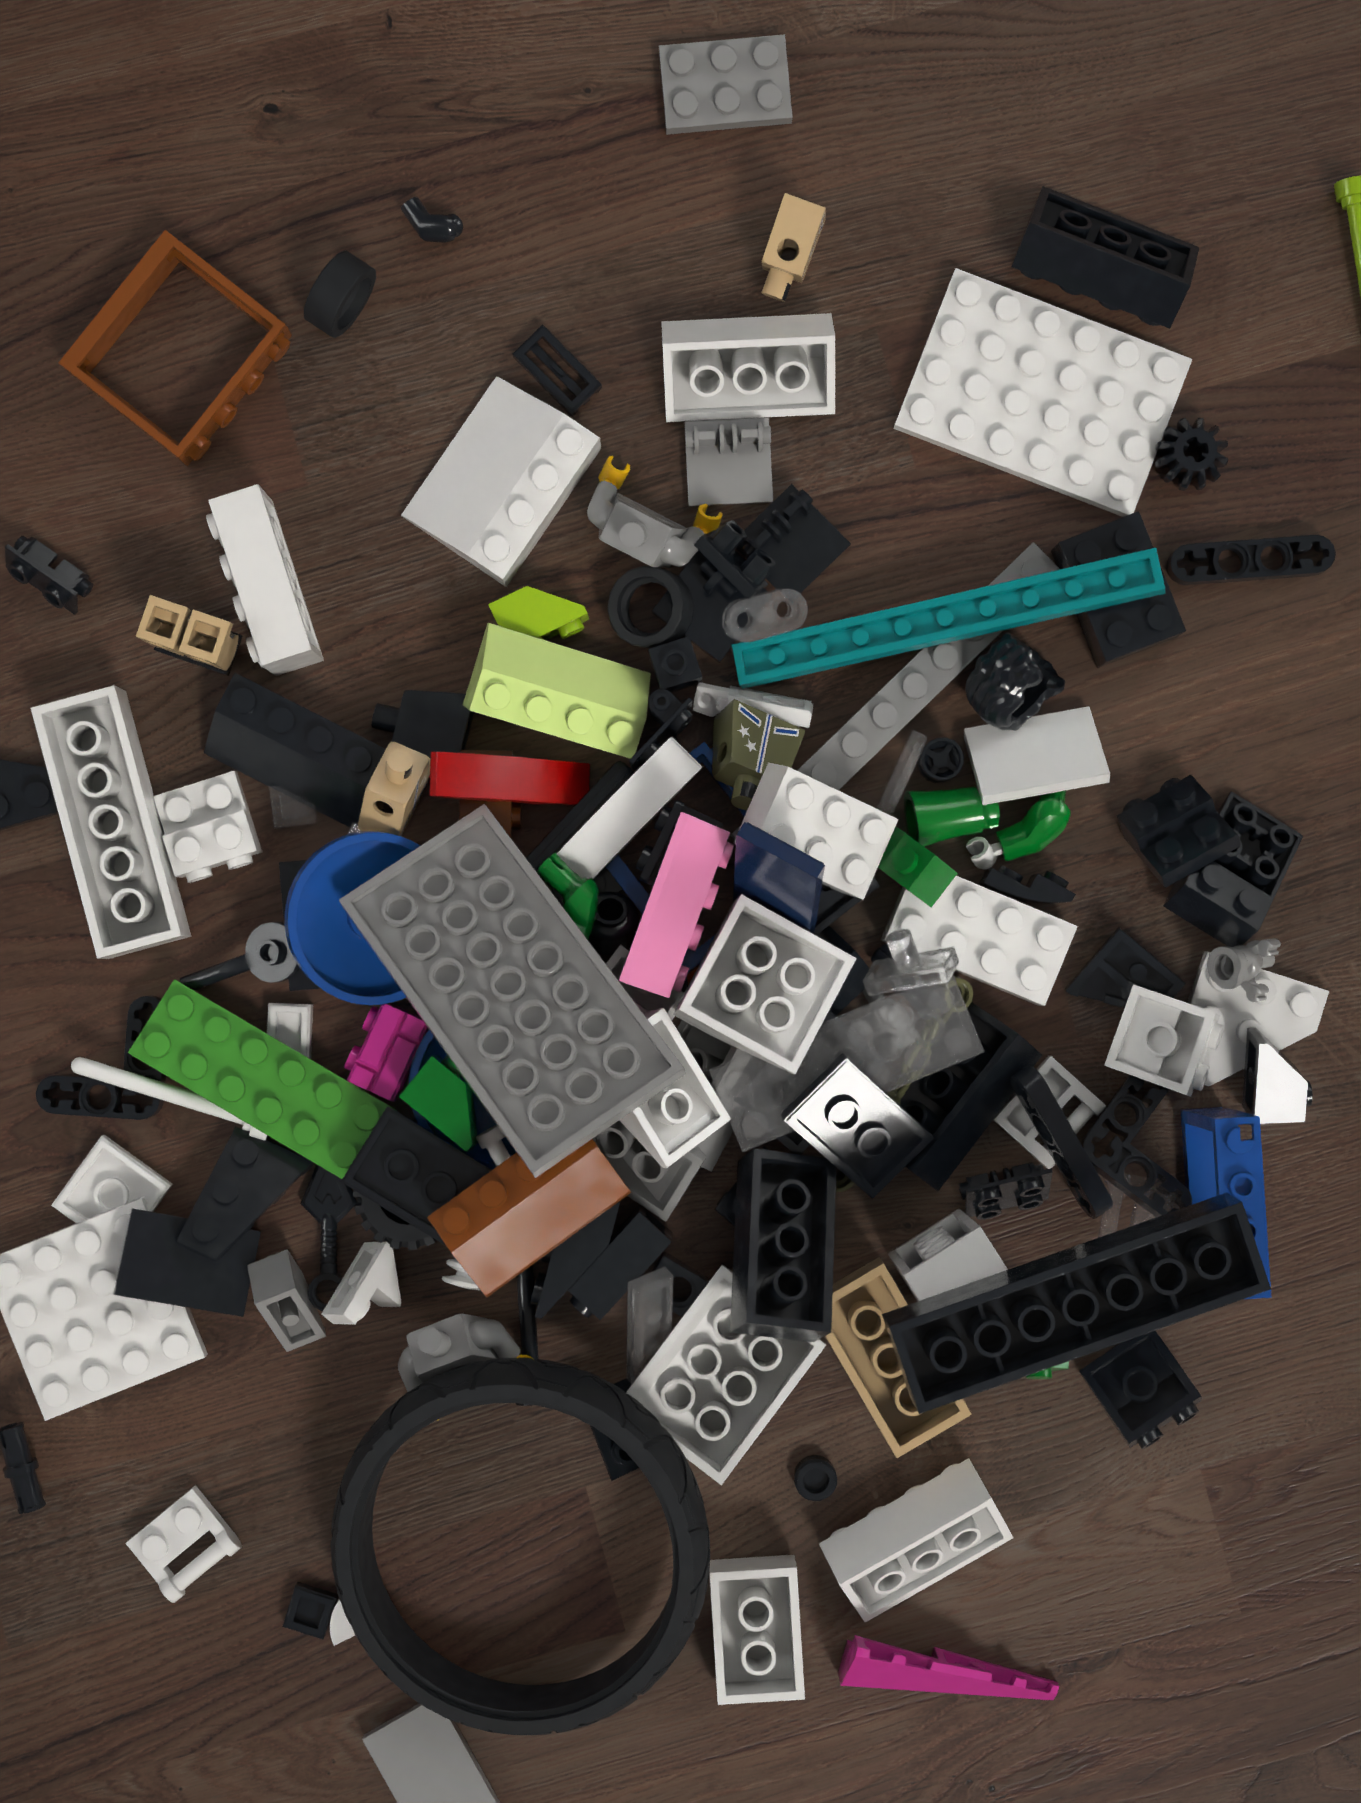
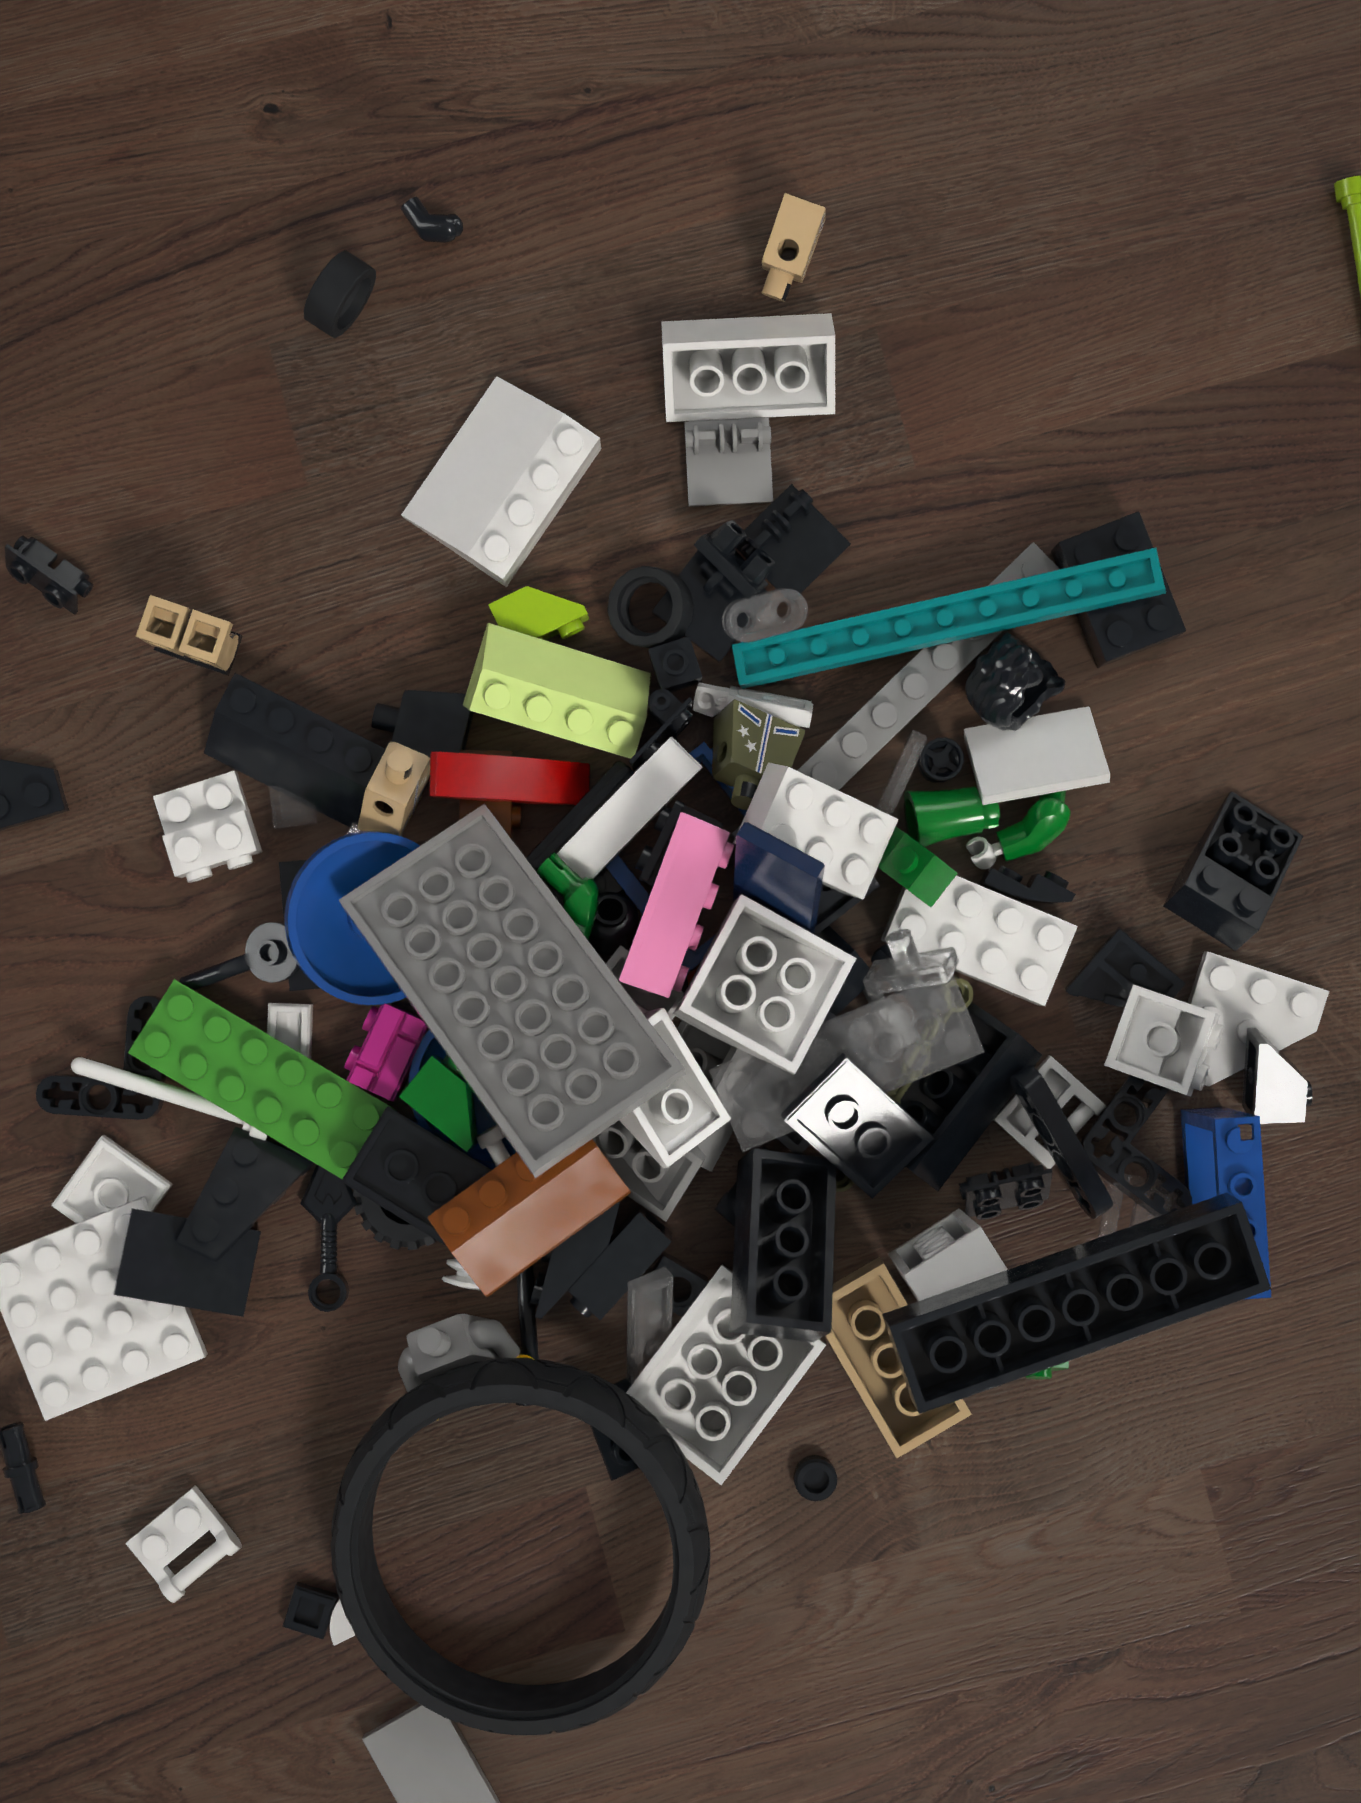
white brick [31,685,192,959] -> none
dark orange window [58,230,292,466] -> none
white brick [206,484,324,676] -> none
light grey slope [247,1249,326,1352] -> none
white slope [321,1242,401,1325] -> none
black tile [513,325,602,417] -> none
light grey torso [587,456,723,568] -> none
light grey plate [659,34,793,135] -> none
white brick [709,1555,805,1705] -> none
white slope [819,1458,1013,1622] -> none
dark pink wedge [838,1635,1059,1700] -> none
white plate [893,268,1192,517] -> none
black slope [1011,186,1199,329] -> none
black plate [1079,1330,1202,1449] -> none
black plate [1117,775,1241,888] -> none
black gear [1155,418,1228,491] -> none
black beam [1166,535,1336,585] -> none
light grey piece [1207,938,1281,1002] -> none

